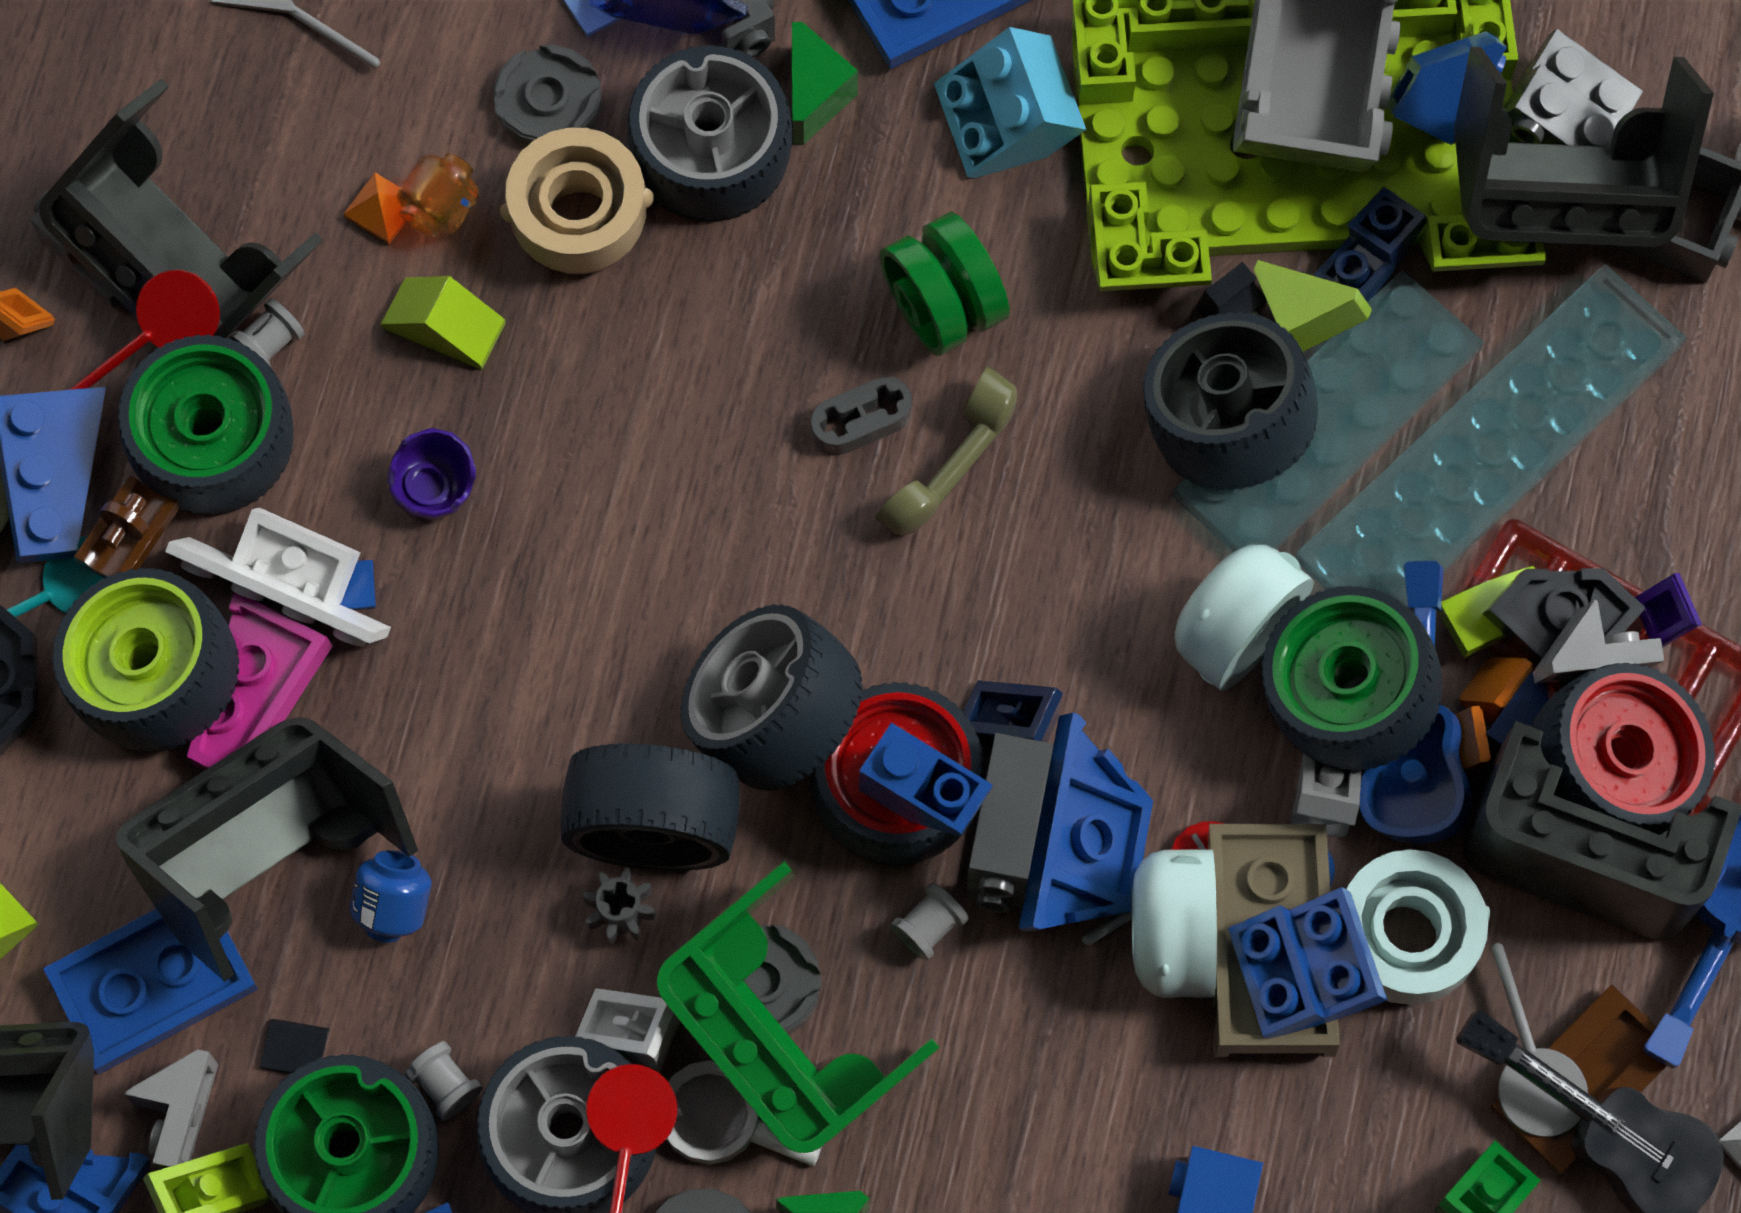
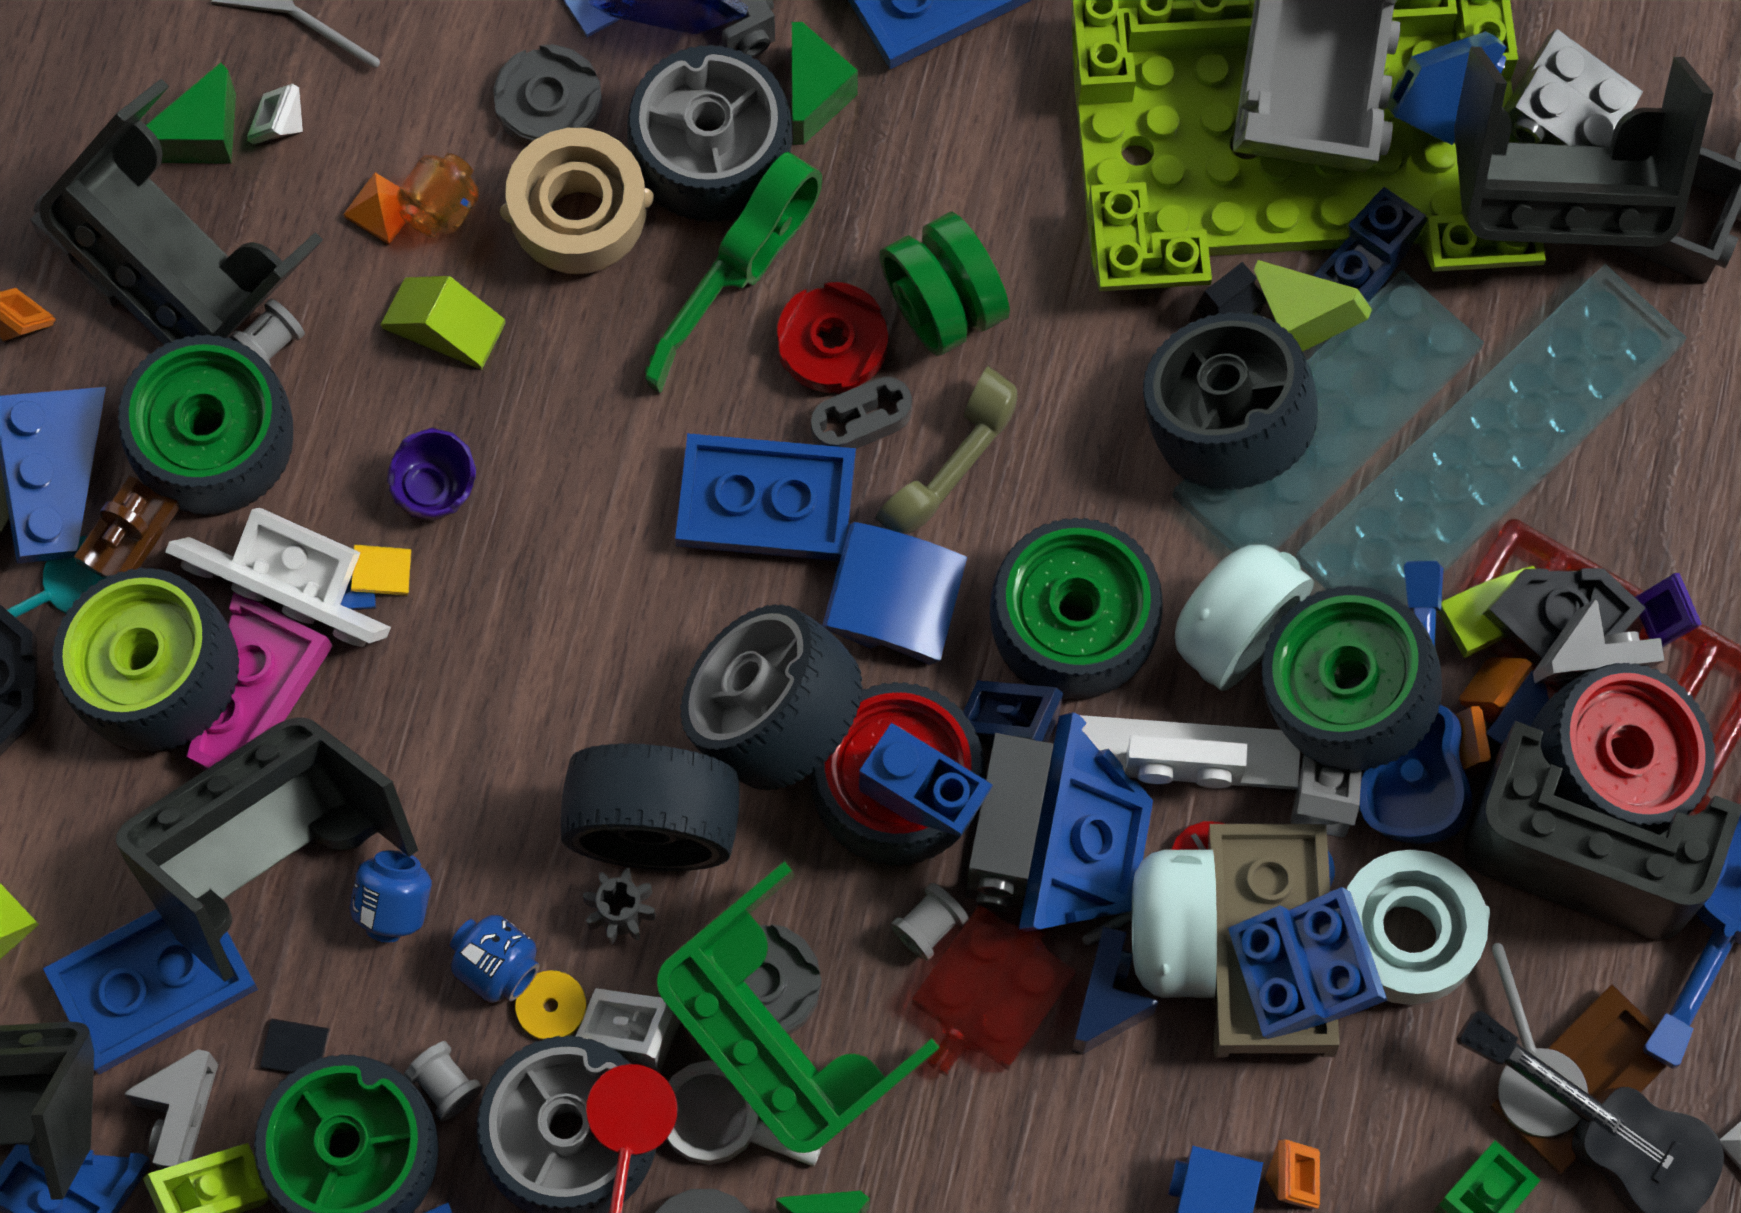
red piece [69,270,220,390] -> none
medium azure slope [934,27,1086,178] -> none
none -> green slope [146,62,236,164]
none -> white slope [247,84,303,144]
none -> yellow piece [351,544,411,596]
none -> blue head [450,915,540,1003]
none -> yellow wheel [515,970,587,1041]
none -> green piece [645,152,822,393]
none -> blue plate [675,433,856,561]
none -> red plate [777,282,888,394]
none -> blue slope [822,522,967,665]
none -> clear red plate [912,905,1076,1076]
none -> green wheel [990,518,1163,699]
none -> dark blue slope [1072,926,1158,1054]
none -> white bracket [1080,715,1300,790]
none -> orange slope [1265,1139,1320,1209]

